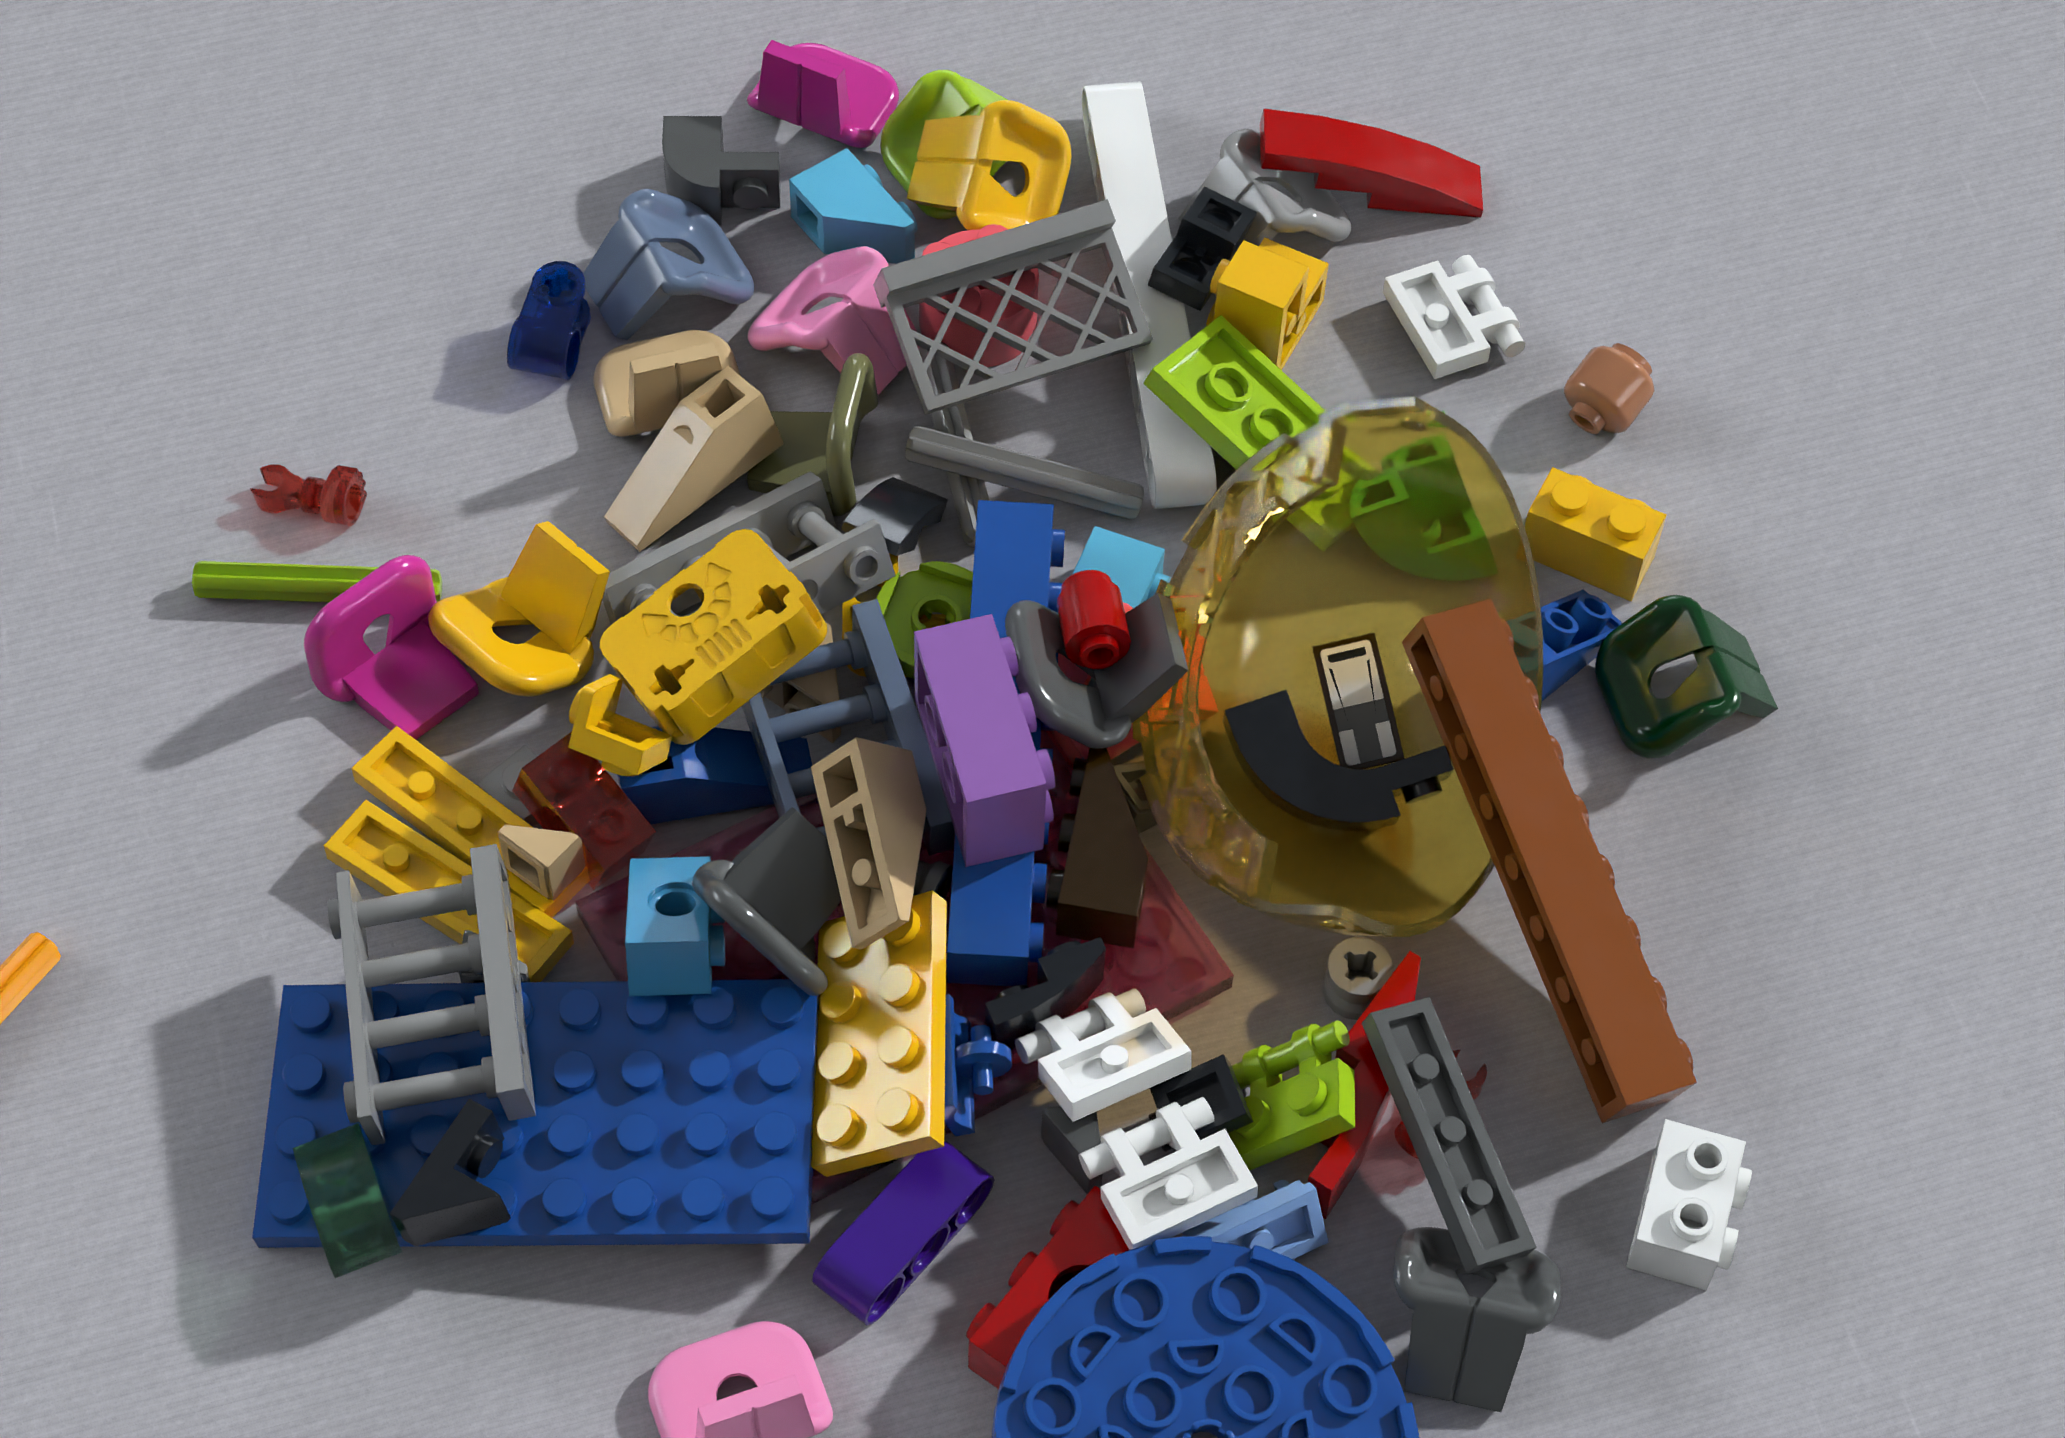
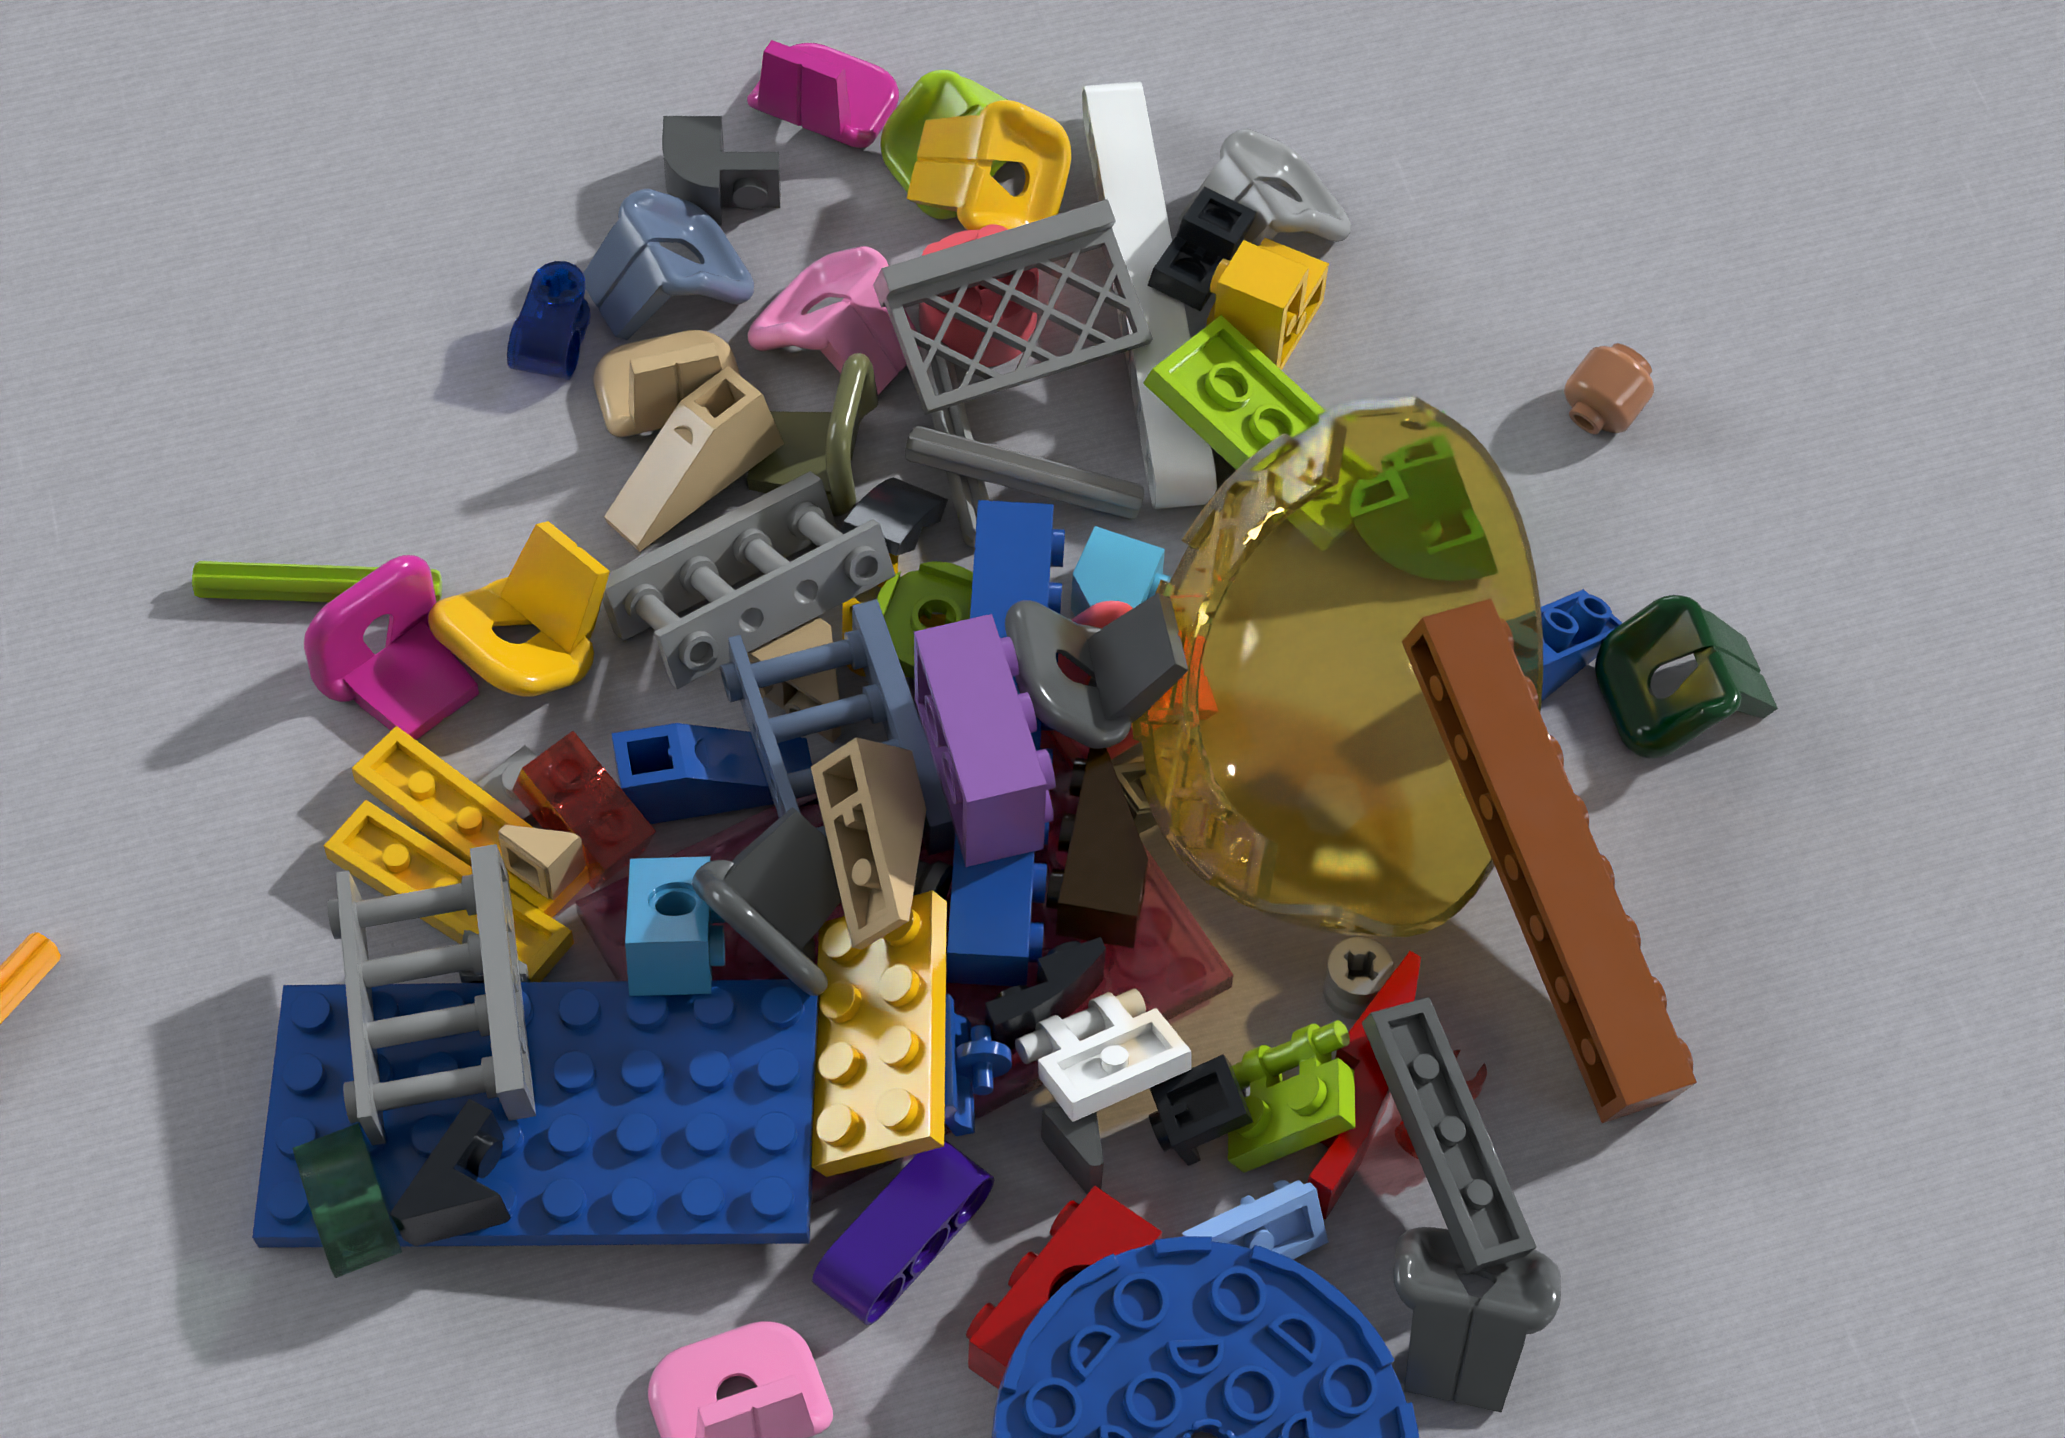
clear red piece [250,464,367,526] -> none
yellow bracket [568,674,673,776] -> none
yellow axle [600,529,827,745] -> none
medium azure slope [789,148,918,264] -> none
red brick [1057,570,1131,669] -> none
white plate [1078,1097,1258,1250] -> none
black arch [1222,690,1454,831] -> none
red slope [1260,109,1483,218] -> none
slope [1312,632,1405,769] -> none
white plate [1383,255,1526,379] -> none
yellow brick [1518,467,1667,602] -> none
white brick [1626,1119,1752,1290] -> none

